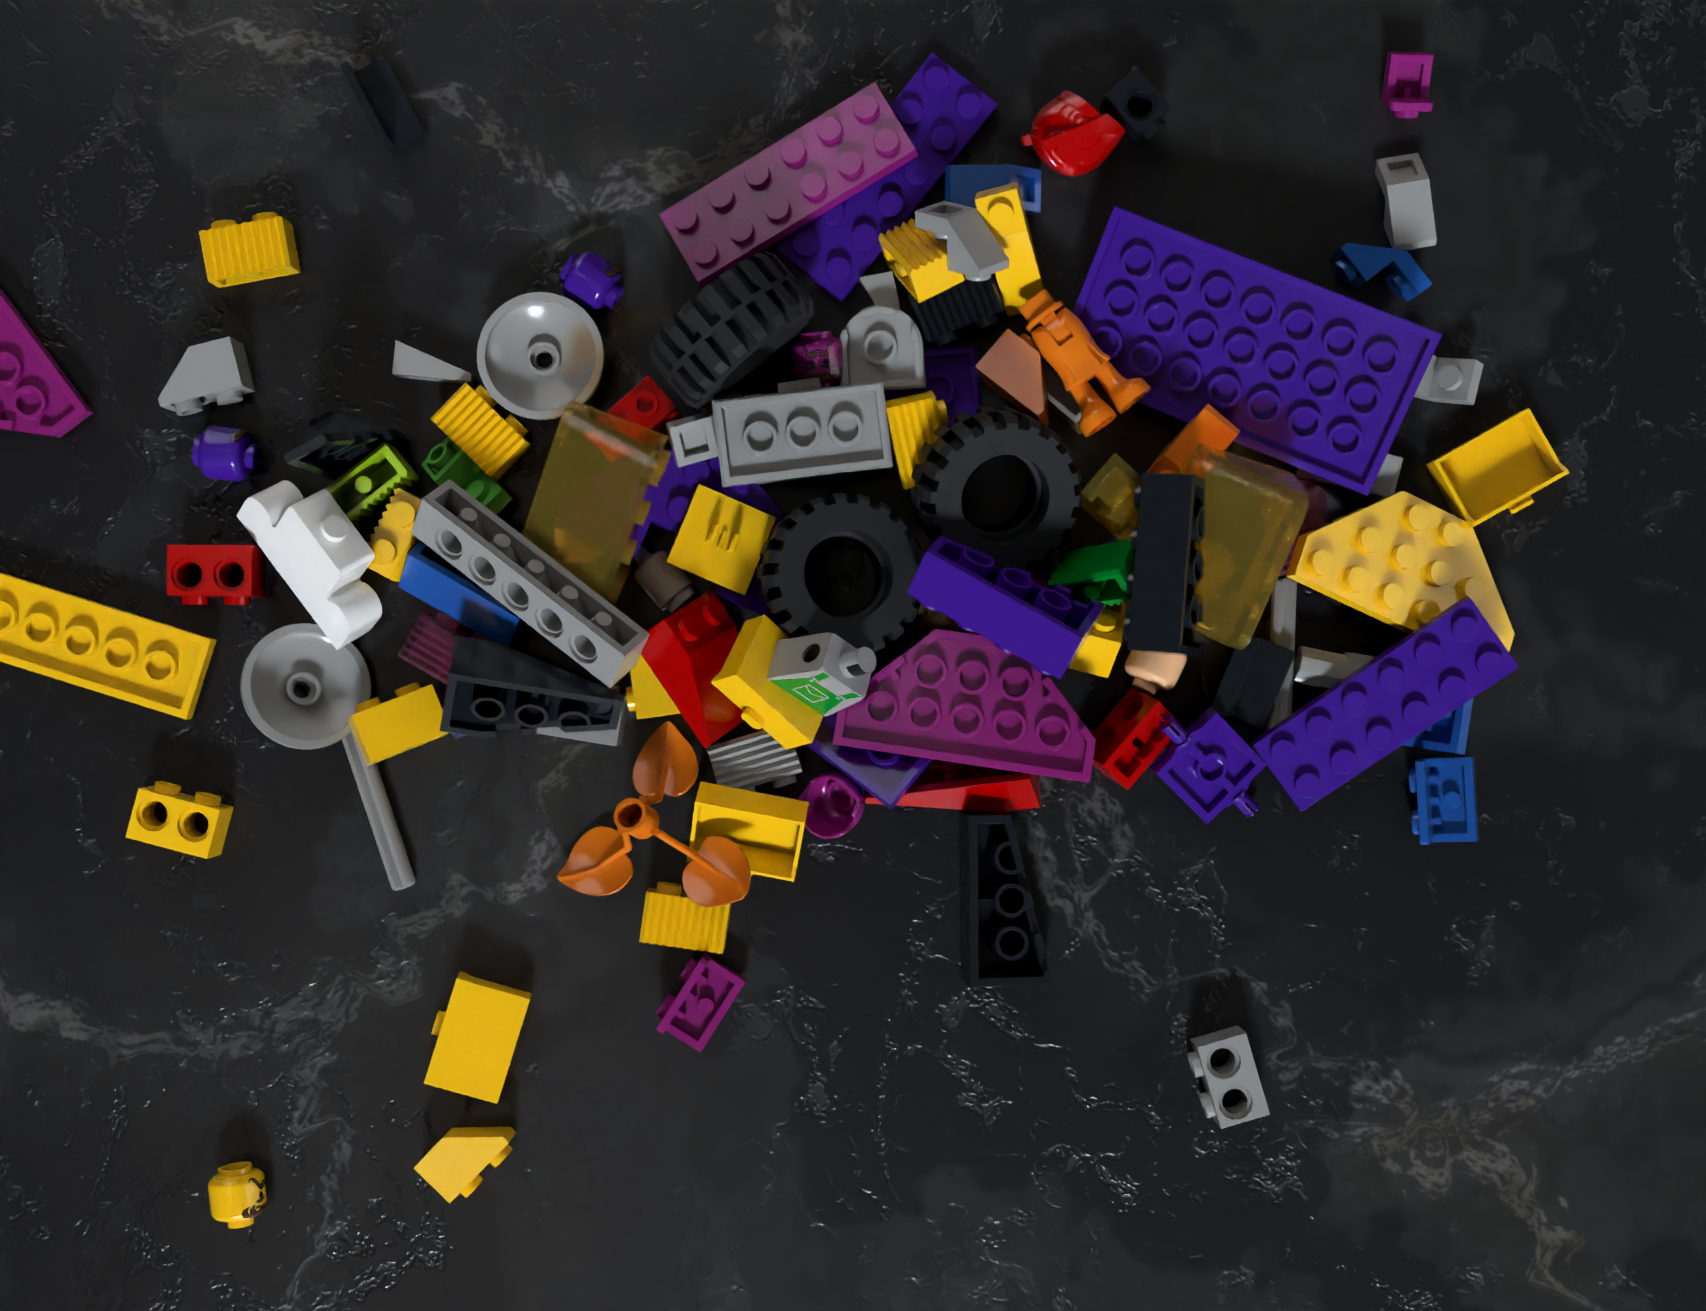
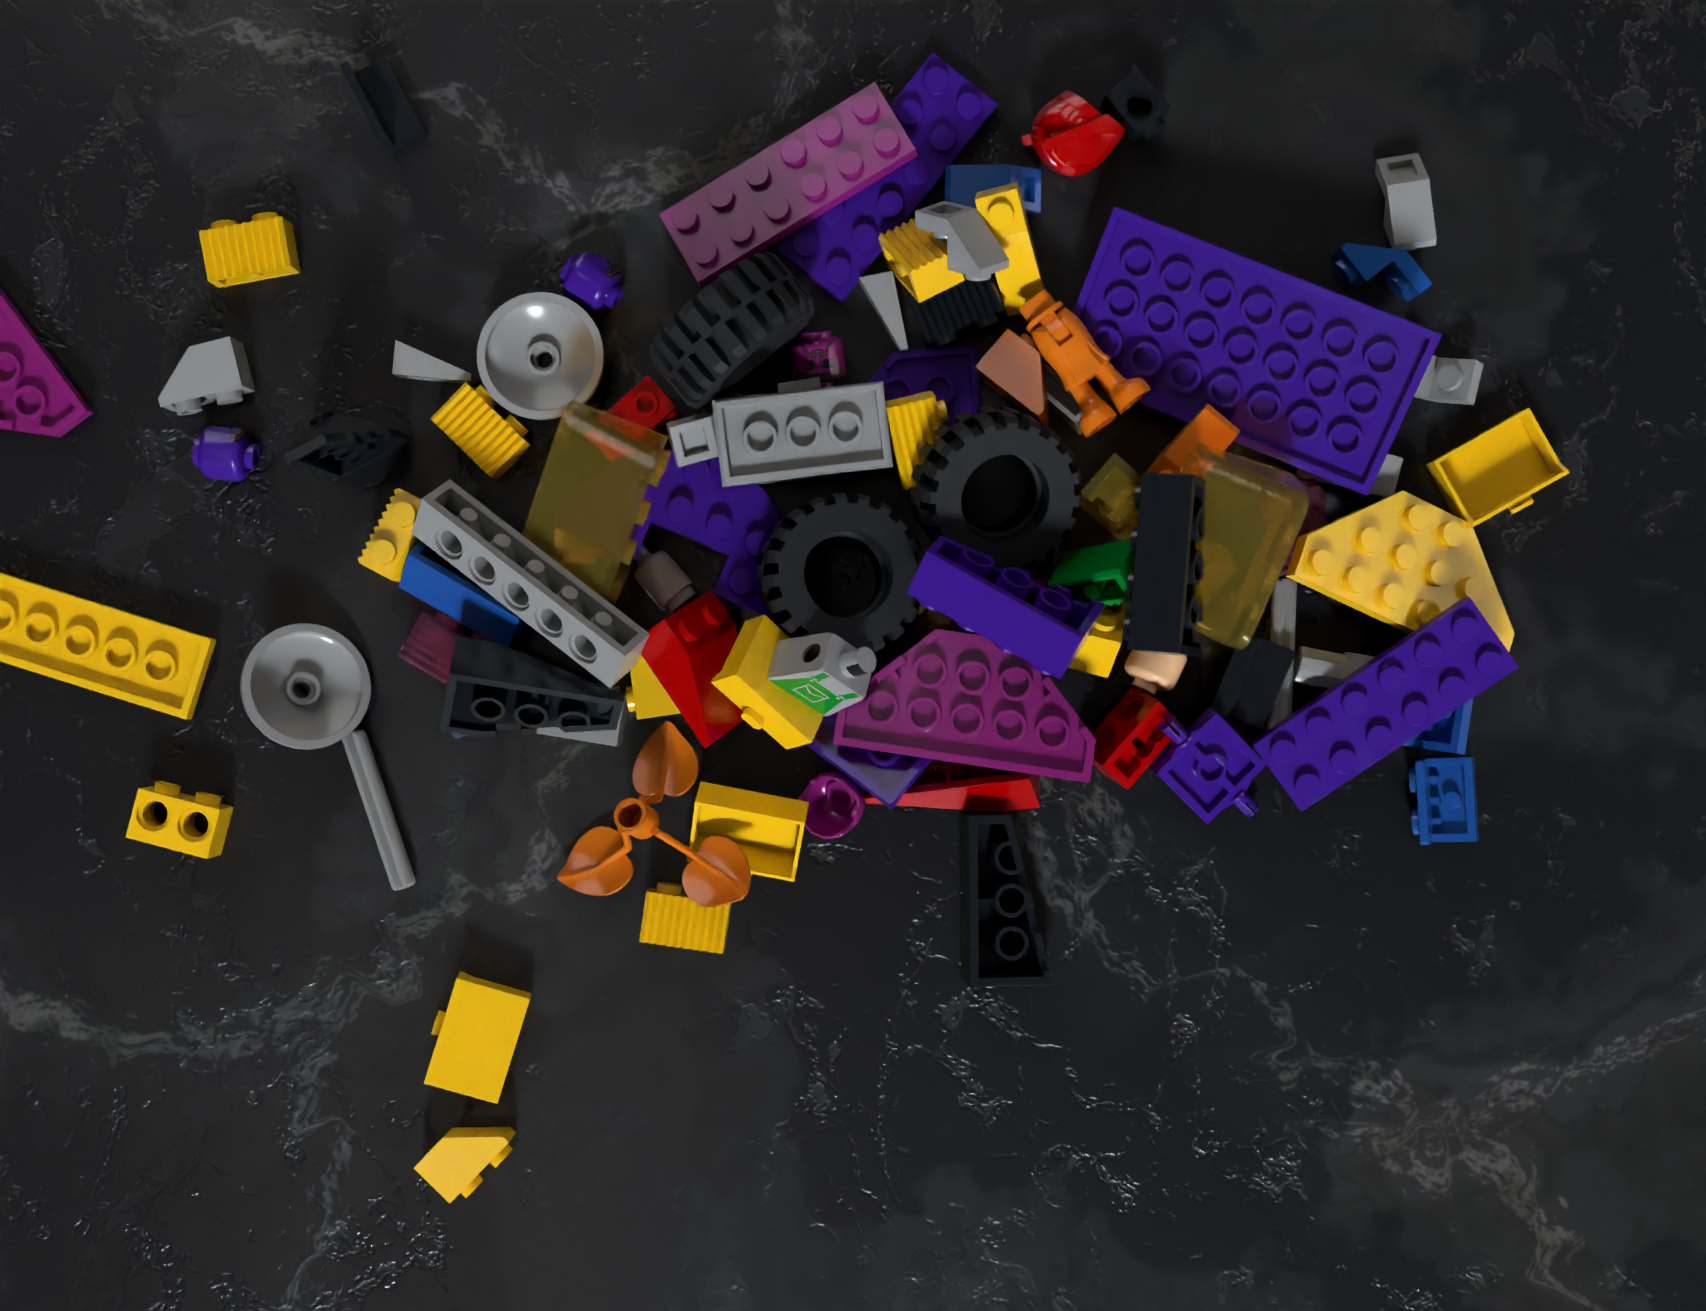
red brick [167,545,265,605] -> none
yellow head [208,1162,268,1229] -> none
white brick [236,480,382,650] -> none
lime brick [325,442,419,529] -> none
yellow brick [348,682,449,767] -> none
bright green slope [421,436,513,515] -> none
magenta bracket [655,952,747,1053] -> none
yellow piece [666,484,776,596] -> none
light grey brick [707,730,803,792] -> none
light grey tile [840,305,926,391] -> none
light grey brick [1187,1025,1270,1129] -> none
magenta bracket [1381,52,1434,118] -> none

